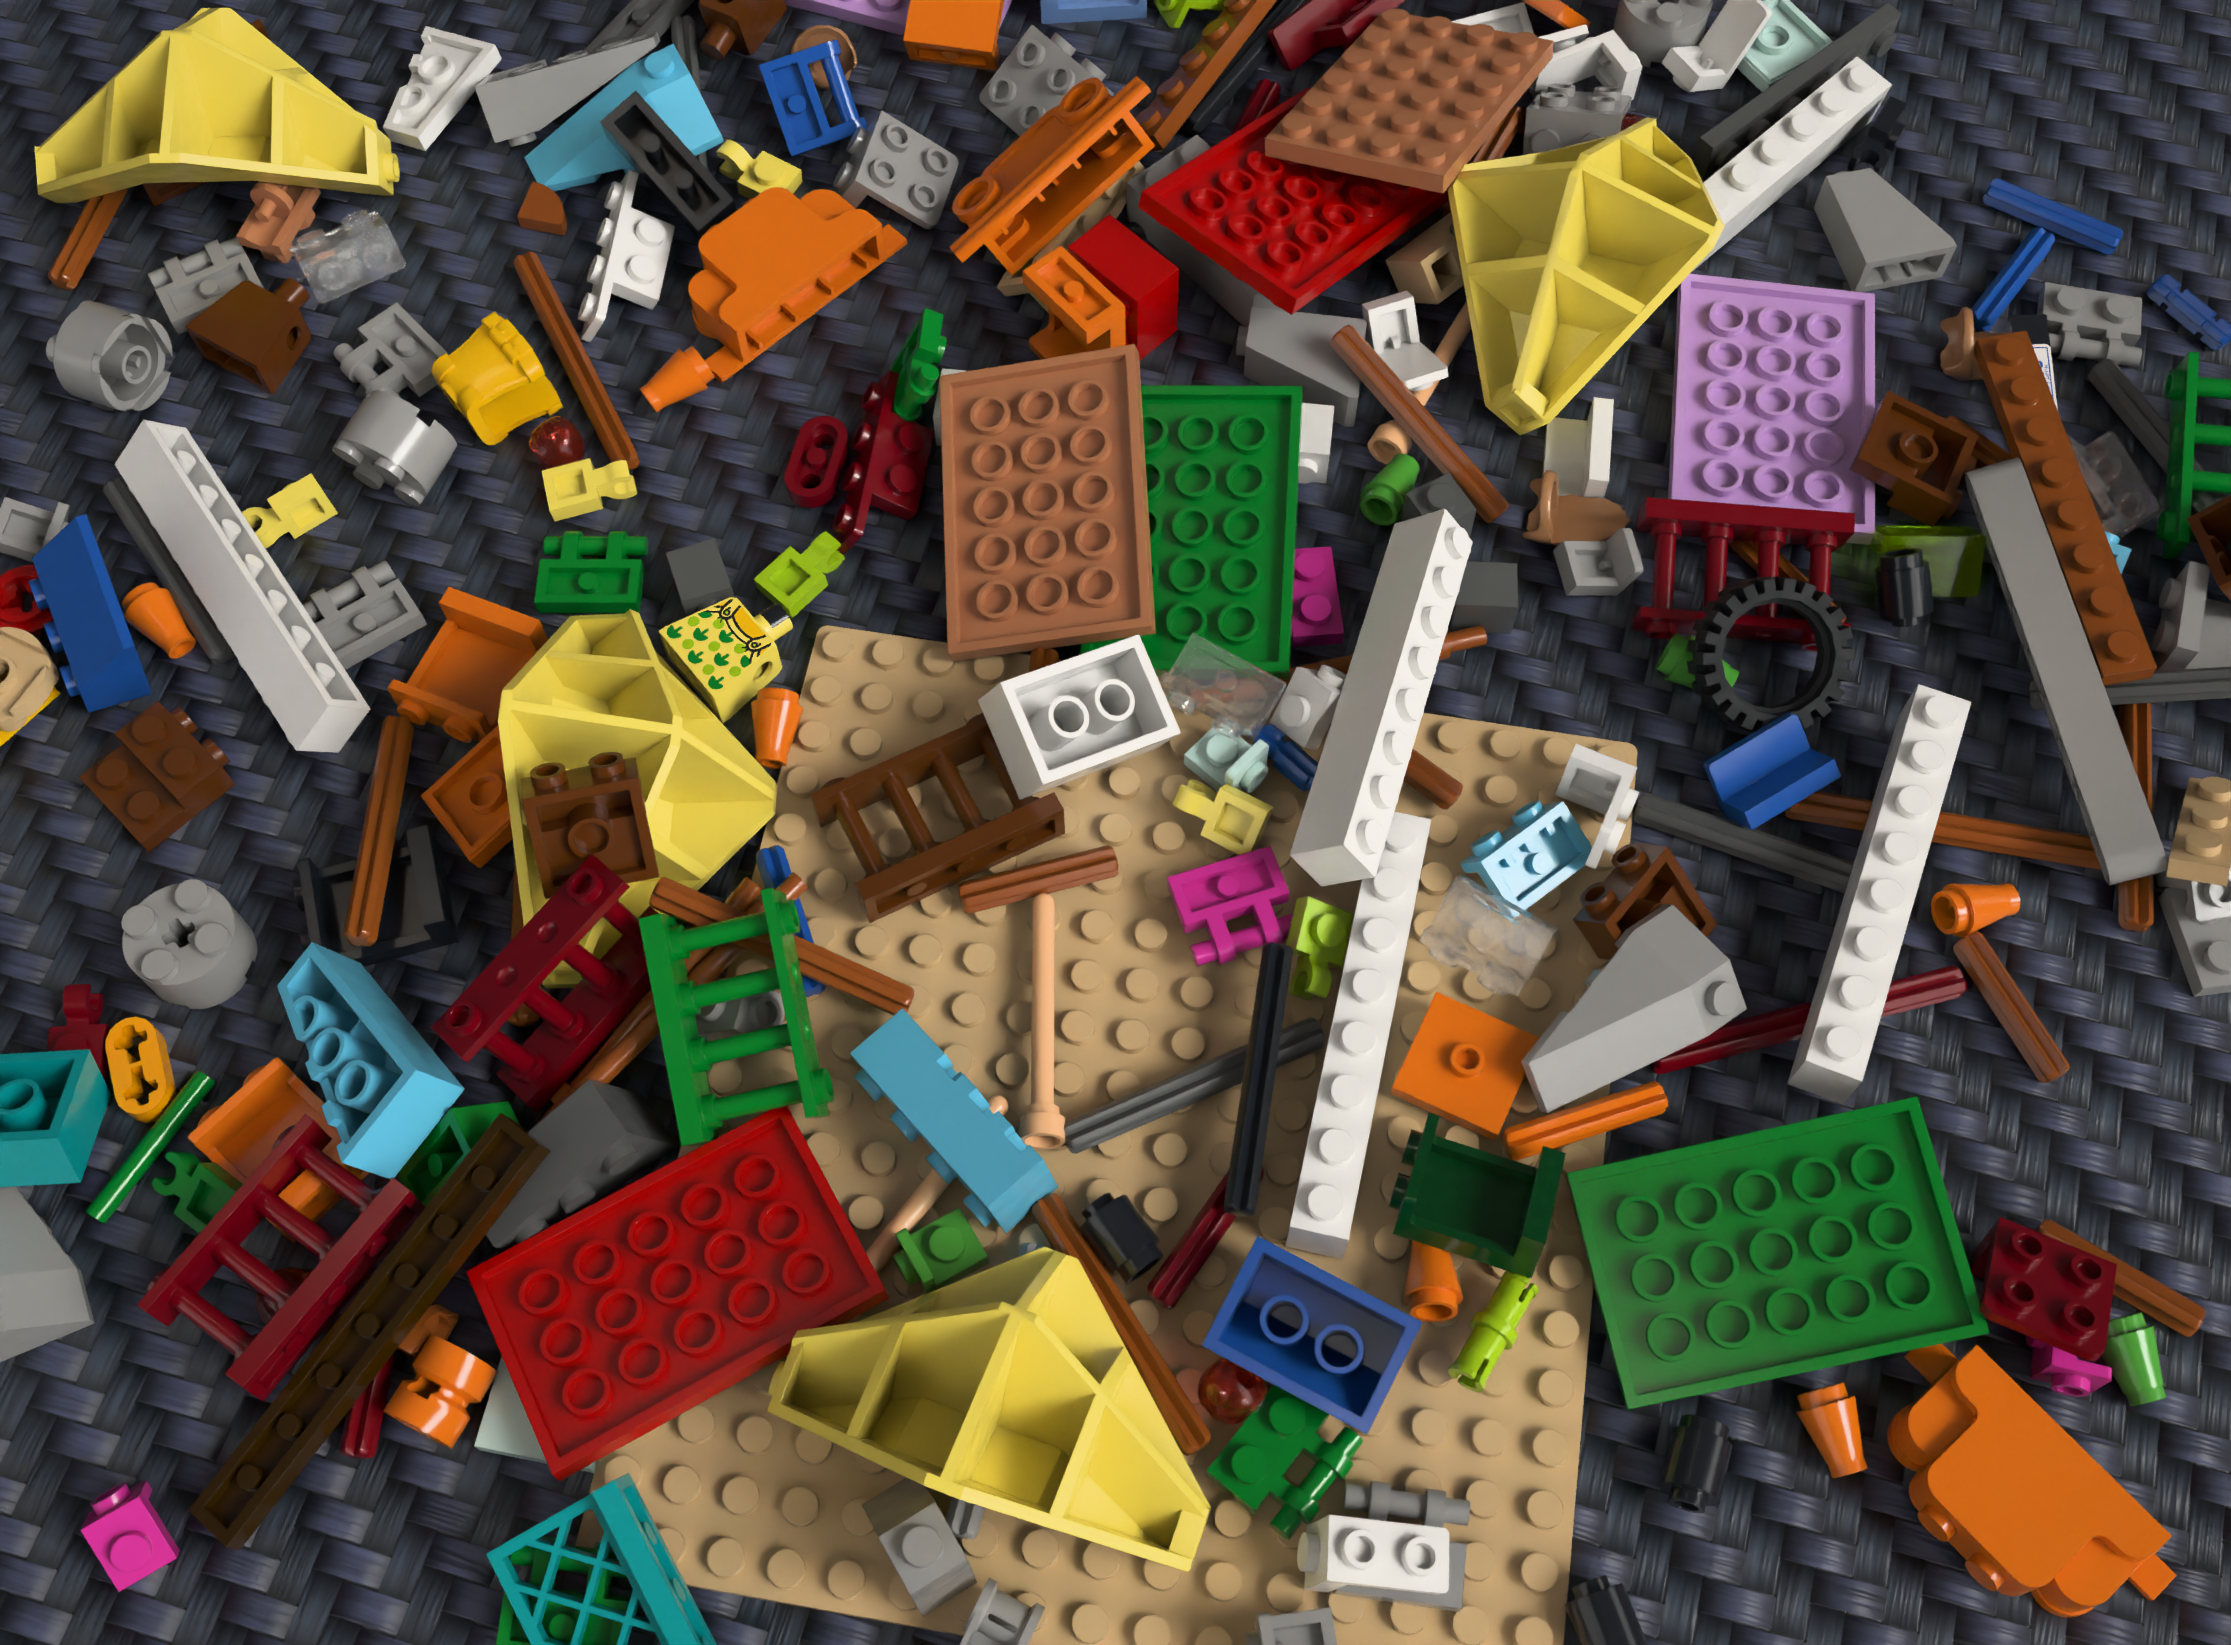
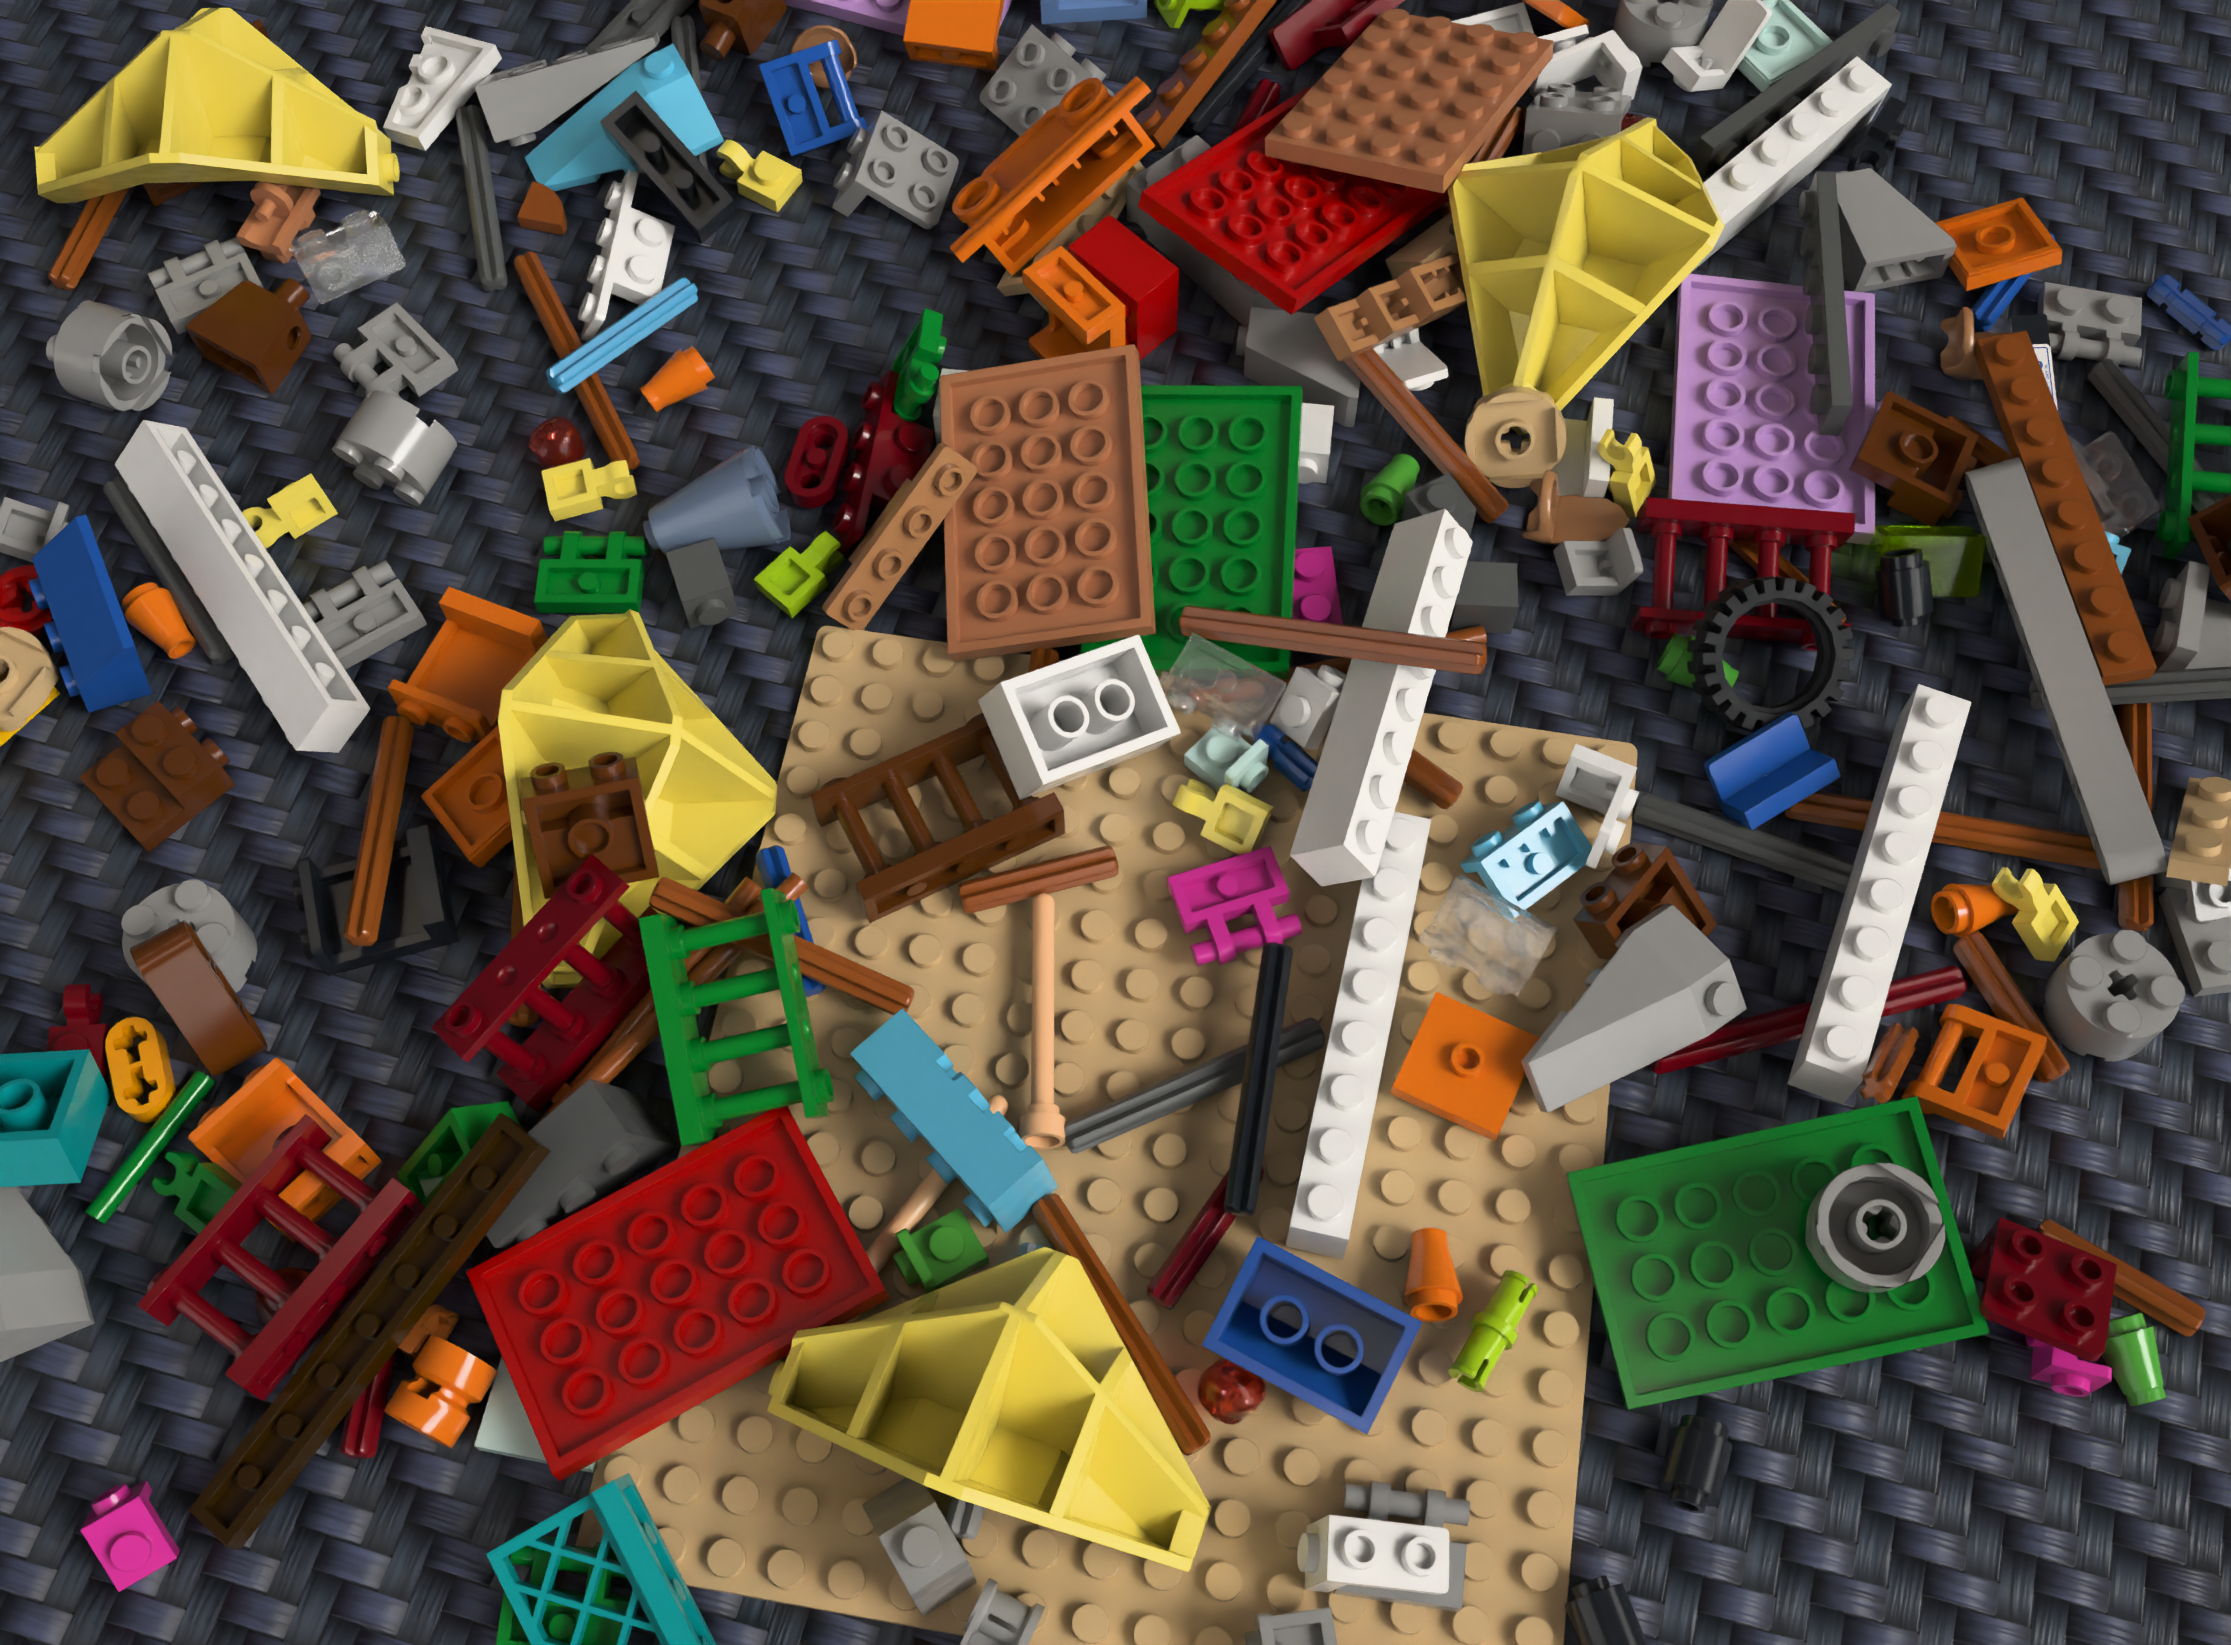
medium azure wedge [277,942,465,1179] -> none
yellow piece [431,311,563,446] -> none
light yellow torso [659,597,793,724] -> none
orange brick [688,187,908,383] -> none
light grey bracket [696,991,785,1041] -> none
orange cone [751,687,803,769] -> none
black brick [1079,1192,1164,1284] -> none
green plate [1206,1385,1363,1540] -> none
lime plate [1286,896,1354,1000] -> none
light nougat piece [1368,300,1471,465] -> none
dark green panel [1389,1113,1566,1278] -> none
orange axle [1502,1081,1668,1161] -> none
orange cone [1796,1382,1868,1478] -> none
orange brick [1887,1344,2177,1618] -> none
blue axle [1982,178,2123,255] -> none
none -> reddish brown beam [130,920,268,1077]
none -> dark grey axle [456,104,508,292]
none -> dark azure axle [546,277,698,394]
none -> sand blue cone [643,445,791,555]
none -> medium nougat bracket [822,442,978,631]
none -> dark orange axle [1179,605,1487,675]
none -> medium nougat slope [1314,253,1467,362]
none -> tan plate [1465,386,1567,488]
none -> light yellow plate [1597,429,1656,518]
none -> dark grey plate [1798,171,1852,436]
none -> light grey brick [1805,1163,1945,1293]
none -> dark orange axle [1858,1022,1919,1104]
none -> orange plate [1902,1004,2047,1140]
none -> orange plate [1935,197,2062,291]
none -> light yellow plate [1992,867,2079,962]
none -> light grey brick [2043,930,2185,1062]

